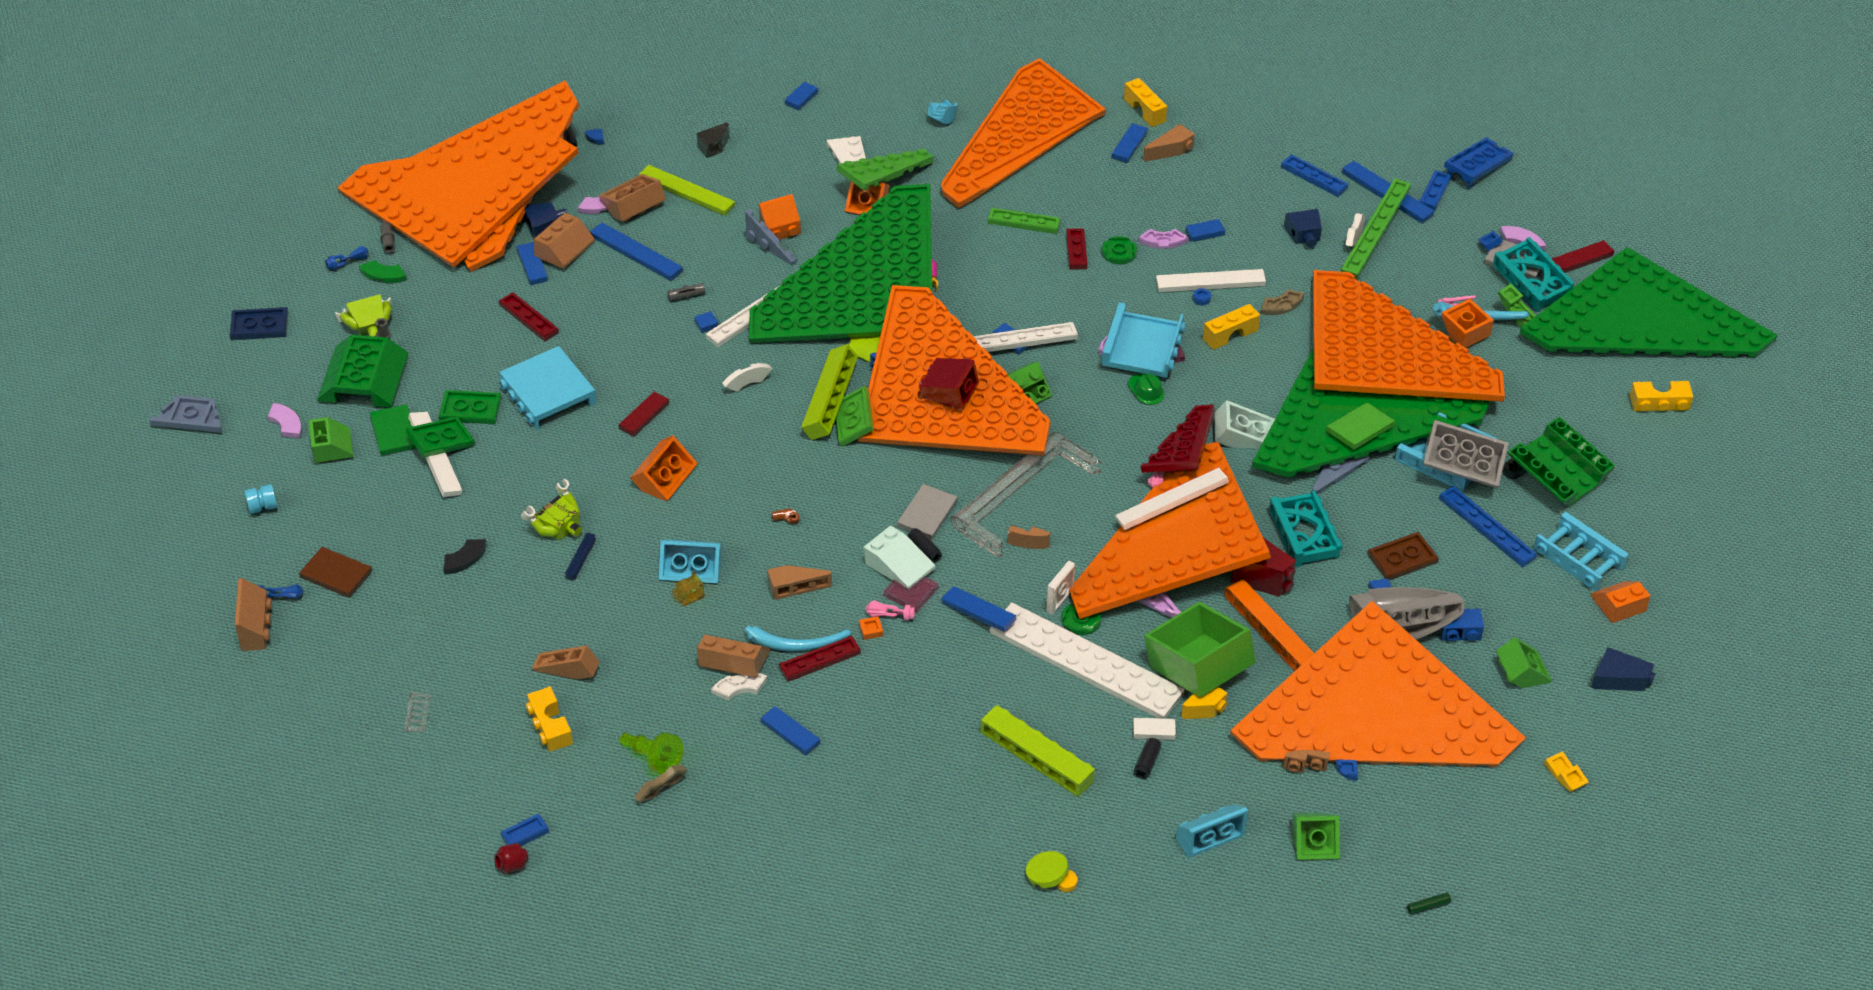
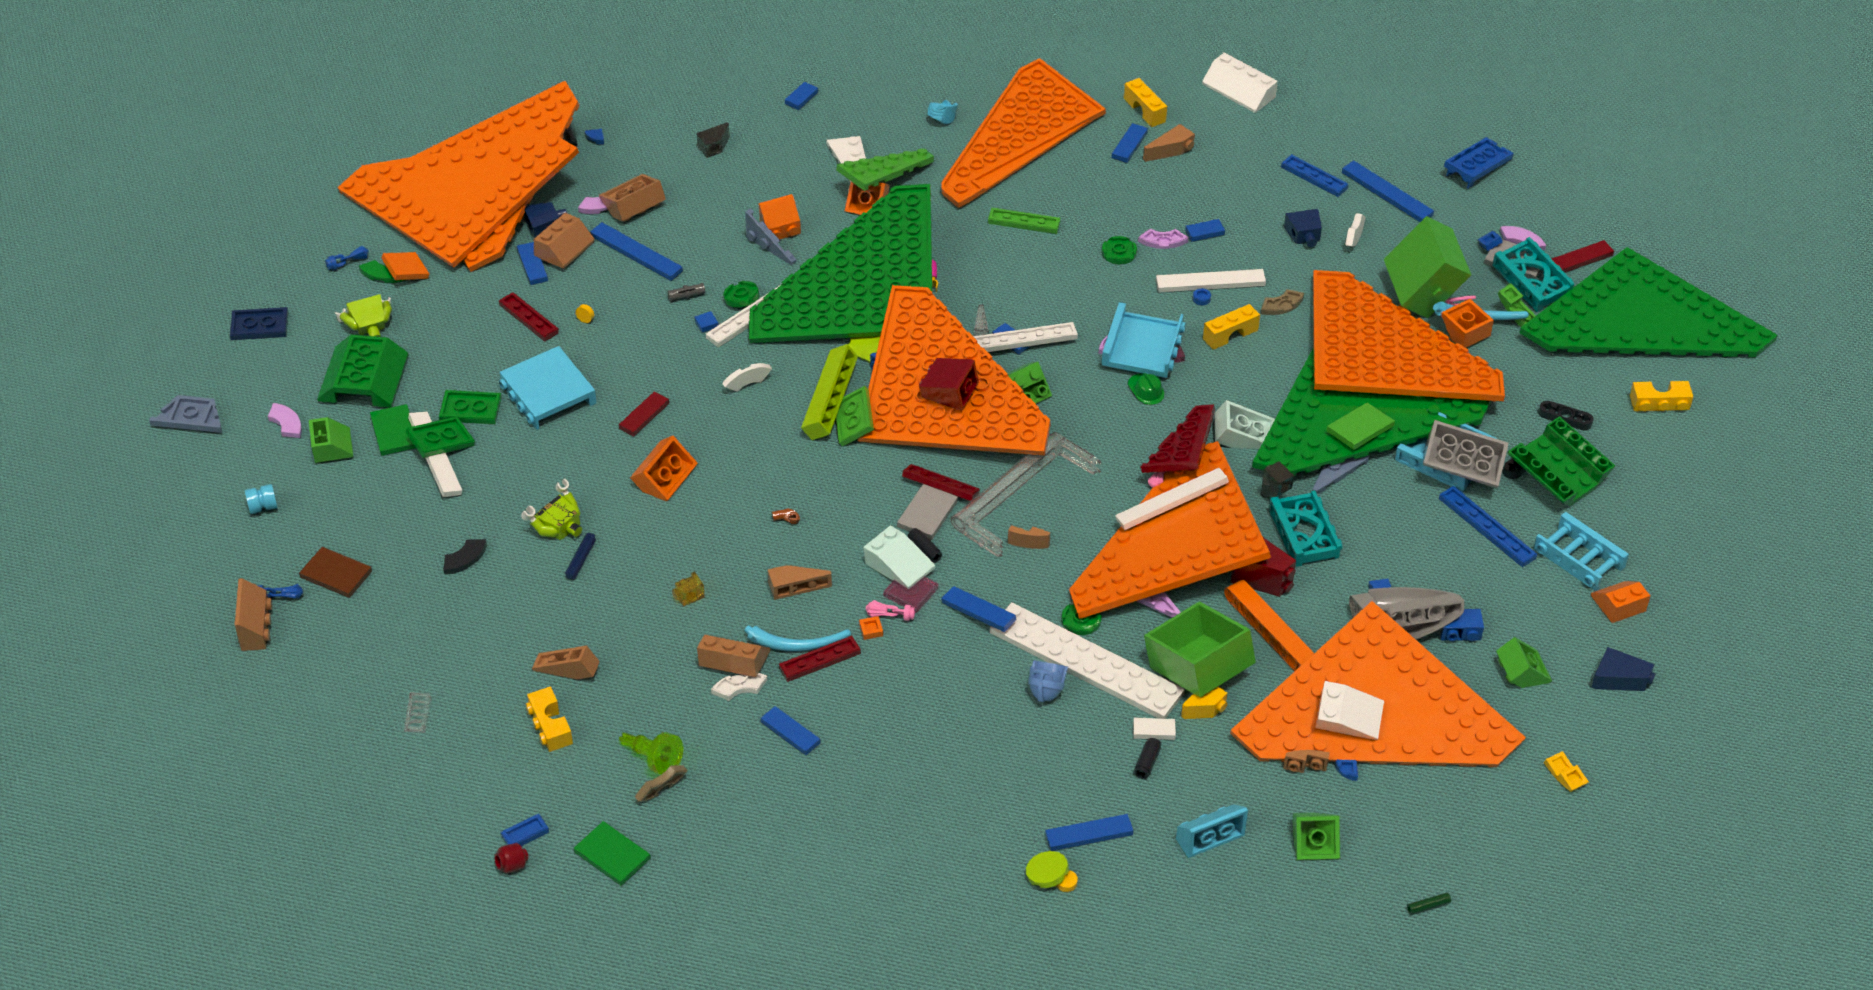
dark grey pin [375,318,391,339] -> none
dark grey pin [380,222,395,253] -> none
lime tile [639,165,735,216] -> none
medium azure slope [659,539,723,583] -> none
lime brick [980,705,1095,797] -> none
white tile [1046,561,1075,615] -> none
dark red tile [1066,228,1088,270] -> none
bright green plate [1341,178,1411,279] -> none
reddish brown tile [1367,532,1439,581] -> none
blue tile [1419,170,1452,211] -> none
none -> orange tile [381,252,429,280]
none -> green tile [574,821,651,886]
none -> yellow tile [575,304,594,323]
none -> green tile [723,281,760,307]
none -> dark red tile [902,464,980,501]
none -> clear slope [973,304,989,336]
none -> medium blue helmet [1028,660,1068,702]
none -> blue tile [1045,814,1133,851]
none -> white slope [1202,53,1278,113]
none -> clear smoke slope [1261,461,1294,498]
none -> white slope [1316,681,1384,740]
none -> bright green container [1383,216,1471,318]
none -> black beam [1538,401,1594,431]

